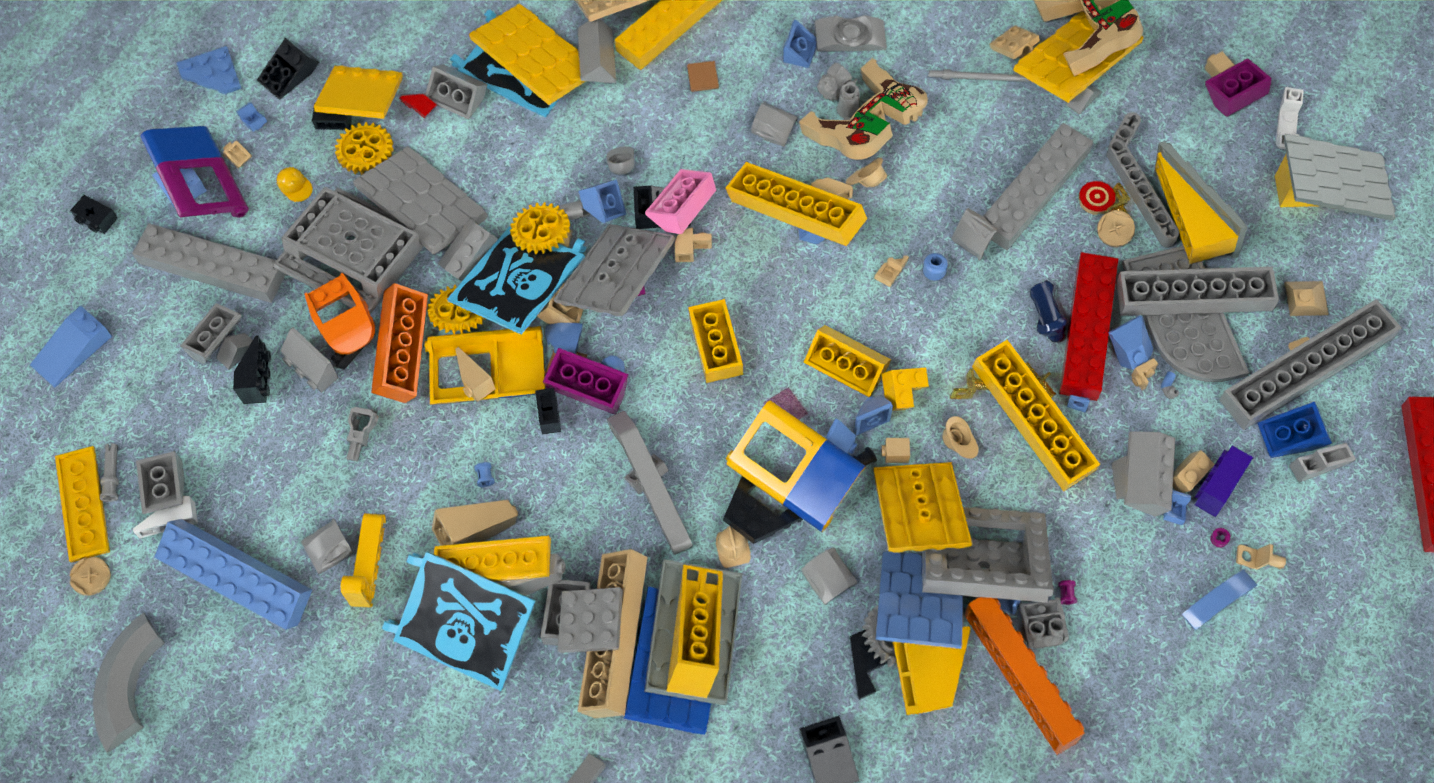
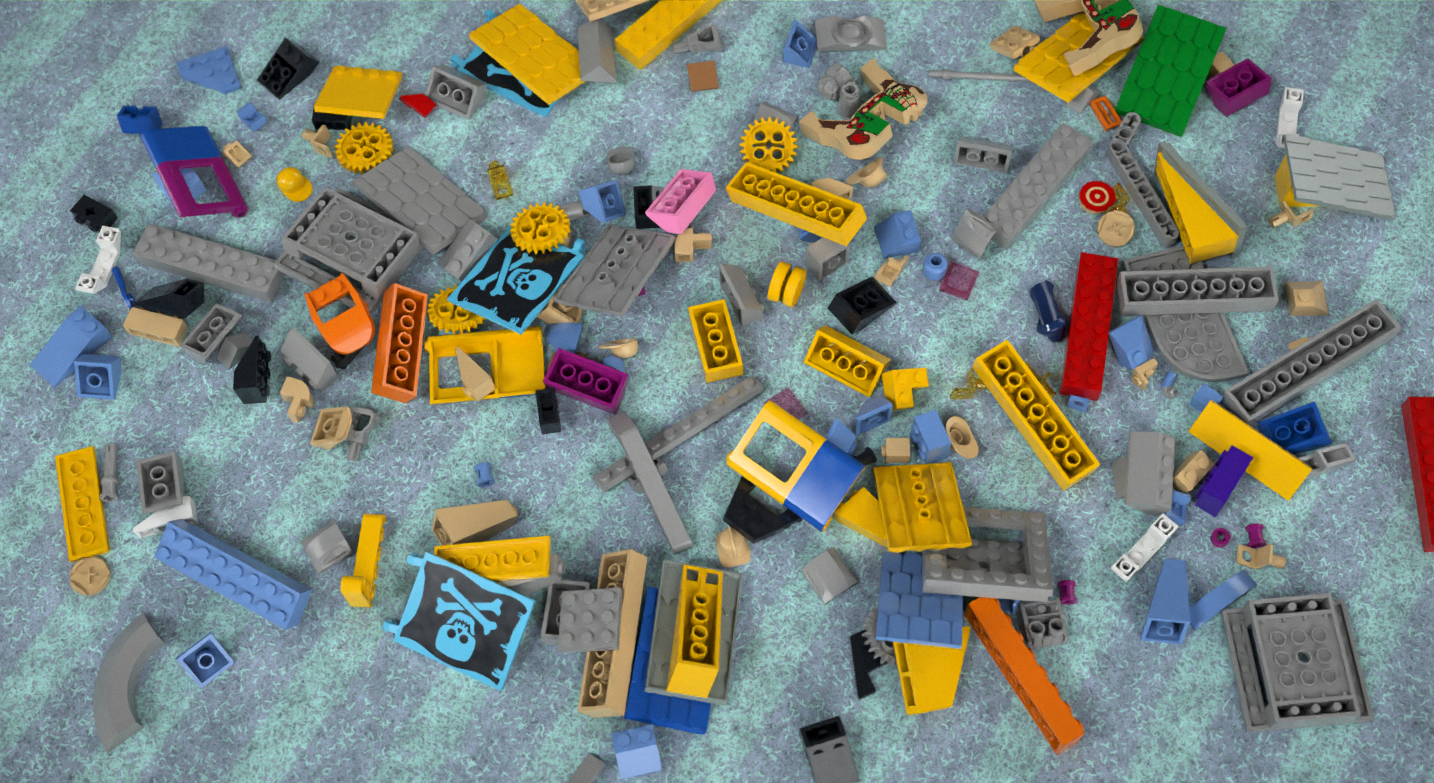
none -> medium blue slope [74,354,122,400]
none -> white slope [75,226,121,294]
none -> blue piece [112,267,135,310]
none -> blue brick [117,105,163,134]
none -> tan brick [123,307,188,347]
none -> black slope [134,278,204,318]
none -> medium blue slope [176,632,235,689]
none -> tan brick [280,377,314,423]
none -> tan bracket [302,125,333,158]
none -> tan slope [310,406,352,450]
none -> clear yellow bracket [487,161,513,200]
none -> light grey plate [592,376,764,493]
none -> tan cap [598,338,638,358]
none -> medium blue slope [611,724,662,780]
none -> light grey piece [673,24,724,55]
none -> light grey slope [718,263,765,327]
none -> yellow gear [739,117,798,173]
none -> yellow wheel [767,261,807,308]
none -> light grey brick [805,237,850,281]
none -> black slope [827,277,897,334]
none -> yellow slope [834,487,902,553]
none -> medium blue slope [874,210,921,259]
none -> medium blue brick [909,409,951,464]
none -> clear pink piece [939,262,979,301]
none -> light grey slope [953,136,1013,173]
none -> orange tile [1089,95,1122,132]
none -> white slope [1110,513,1179,582]
none -> green piece [1115,4,1227,137]
none -> medium blue slope [1140,559,1191,644]
none -> yellow tile [1188,399,1313,501]
none -> medium blue brick [1189,384,1223,413]
none -> light grey piece [1220,593,1374,733]
none -> magenta bush [1245,523,1267,548]
none -> tan bracket [1268,200,1314,229]

